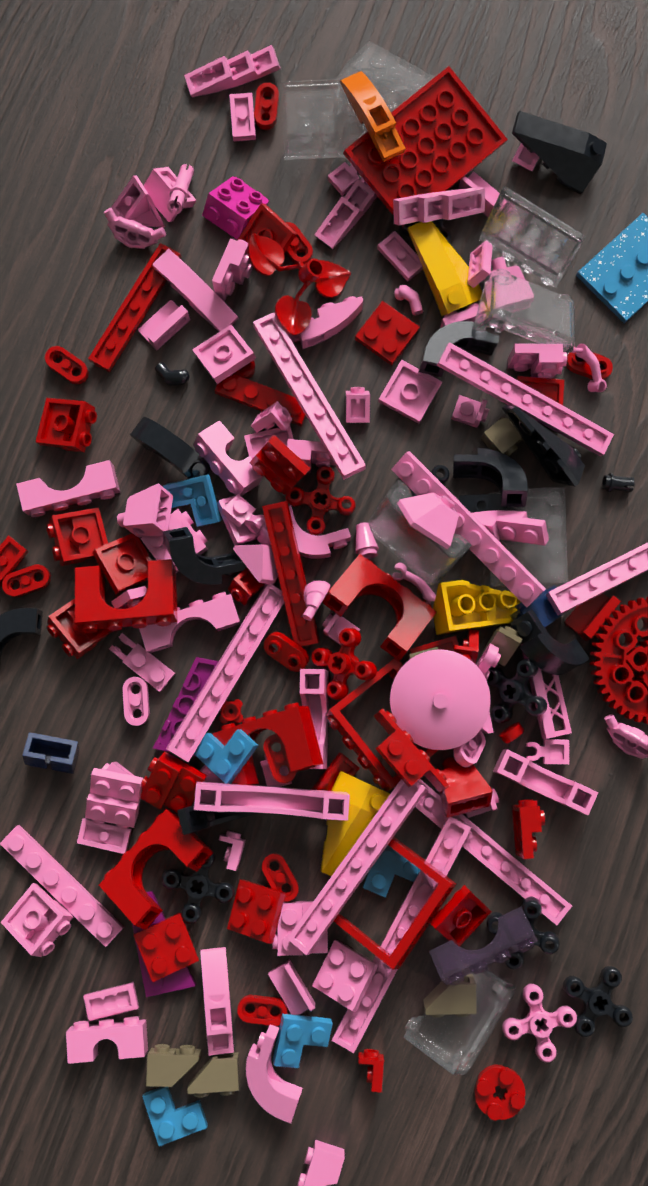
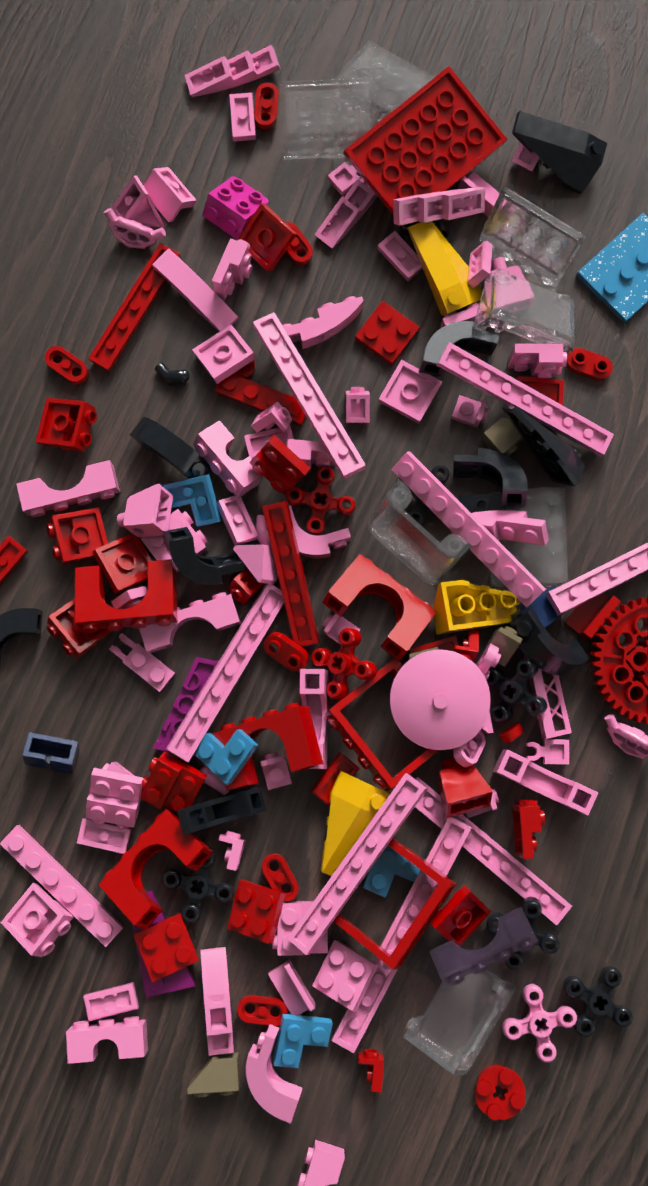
red plate [2,564,51,597] -> none
bright pink plate [123,677,150,726] -> none
bright pink panel [138,300,190,350] -> none
dark azure plate [142,1087,208,1146] -> none
dark tan slope [146,1044,201,1087] -> none
bright pink pin [167,164,194,214] -> none
bright pink arch [194,782,350,821] -> none
red plate [219,699,243,724] -> none
bright pink plate [221,494,266,535] -> none
red plant [248,233,351,336] -> none
red plate [263,734,297,784] -> none
bright pink piece [303,581,331,621] -> none
orange slope [340,71,406,162] -> none
bright pink cone [355,523,379,559] -> none
red bracket [374,709,449,792] -> none
bright pink piece [392,563,436,605] -> none
bright pink arm [394,285,424,315] -> none
bright pink slope [397,492,459,550] -> none
dark tan slope [423,974,477,1018] -> none
bright pink piece [570,343,607,392] -> none
black pin [602,473,635,492] -> none

